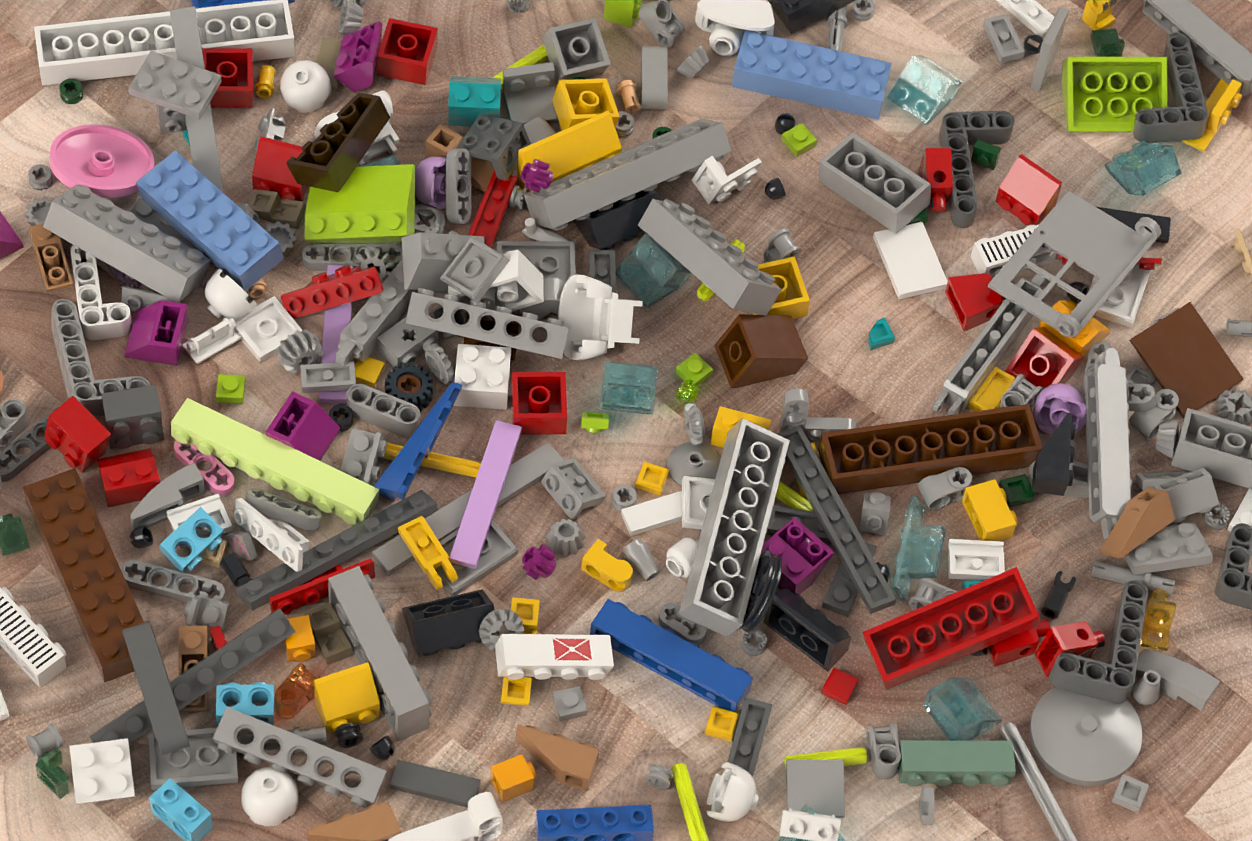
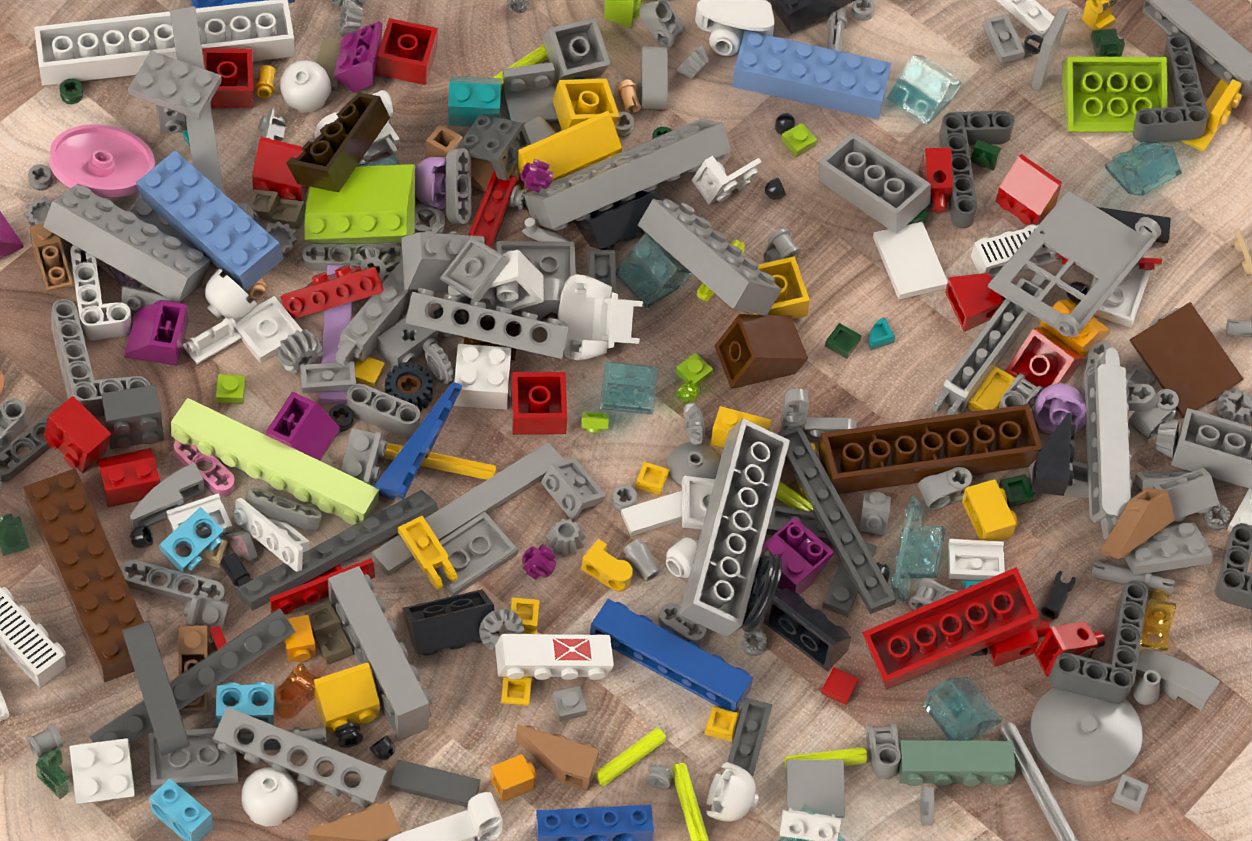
lavender tile [449,420,522,570] -> none
none -> neon yellow axle [595,728,666,786]
none -> dark green plate [825,323,862,359]

